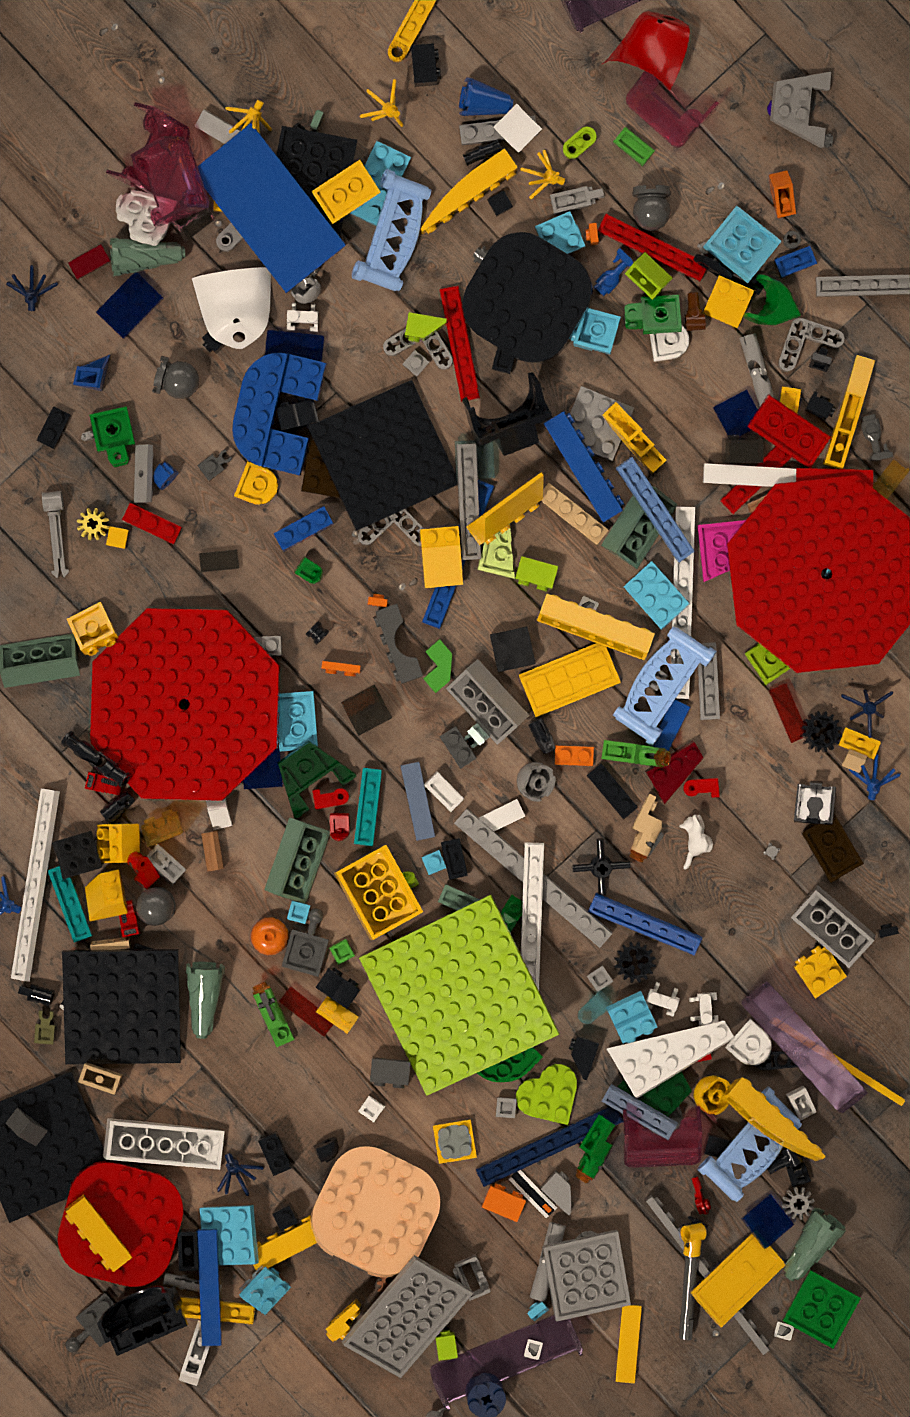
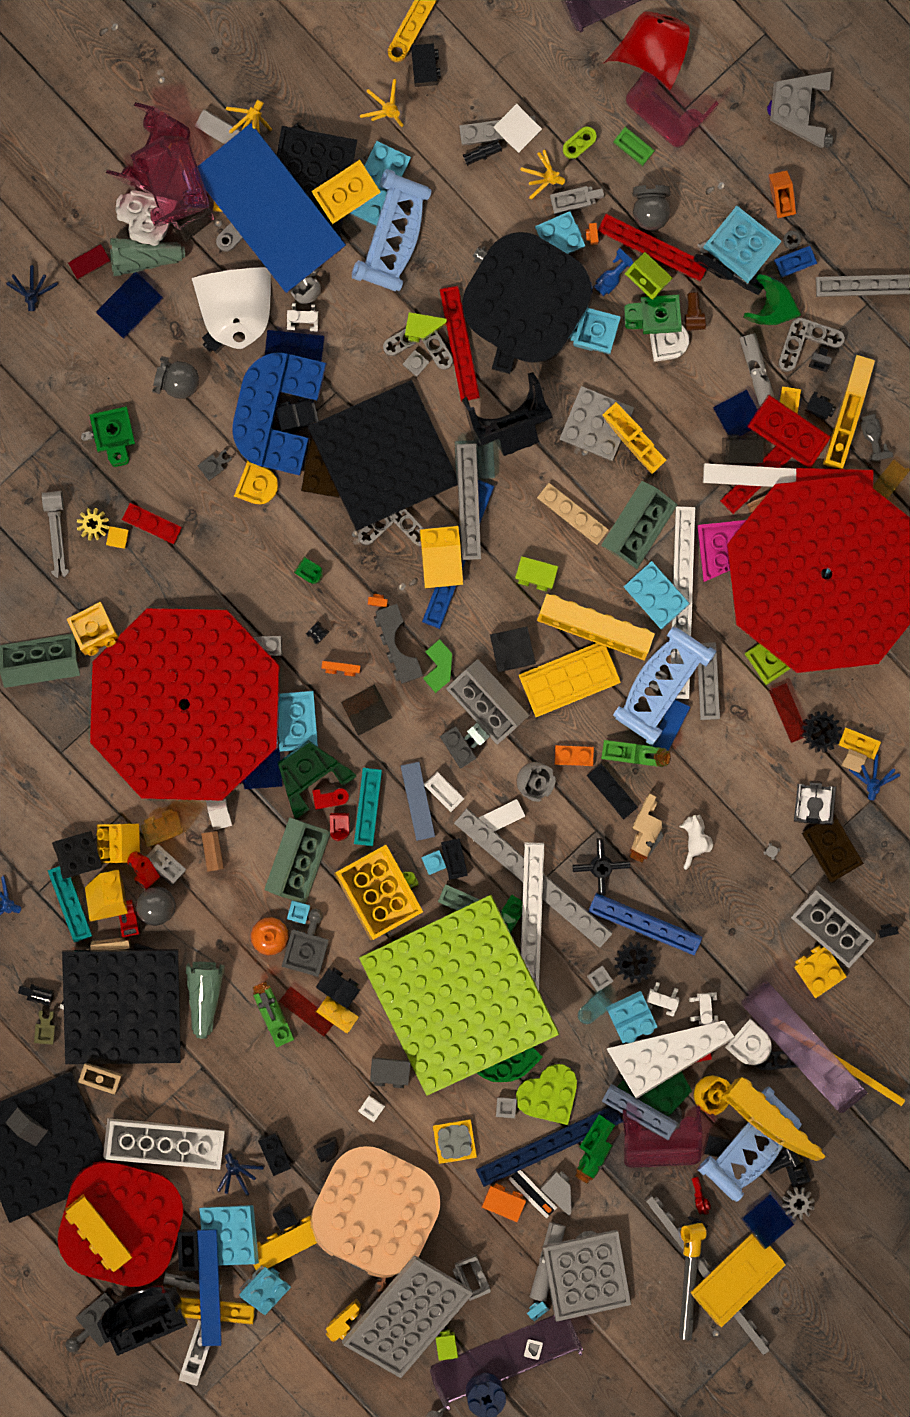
white plate [11,788,60,982] -> none
black plate [36,406,71,449] -> none
black piece [61,731,132,788] -> none
blue slope [73,355,110,391] -> none
red leg [85,772,122,796] -> none
black hinge [100,791,135,824] -> none
light grey tile [134,444,154,503] -> none
blue piece [153,461,179,490] -> none
clear smoke tile [199,549,239,573] -> none
blue brick [274,506,334,552] -> none
sand green tile [310,110,324,132] -> none
bright green tile [329,939,355,965] -> none
yellow slope [421,148,518,234] -> none
blue cone [459,77,513,116] -> none
yellow slope [466,472,544,546] -> none
yellowish green wing [477,524,515,579] -> none
black tile [487,190,513,217] -> none
black hinge [528,718,556,754] -> none
blue brick [544,411,624,522] -> none
black slope [569,1035,599,1080] -> none
sticker [579,596,599,610] -> none
yellow tile [615,1305,642,1383] -> none
medium blue tile [616,457,695,563] -> none
dark red wing [645,741,704,804] -> none
red leg [683,778,719,798] -> none
yellow slope [703,275,754,328] -> none
white sticker [774,1322,794,1341] -> none
green plate [782,1270,861,1349] -> none
sand green cone [784,1207,846,1281] -> none
white slope [786,1086,816,1121] -> none
dark blue plant [841,689,893,738] -> none

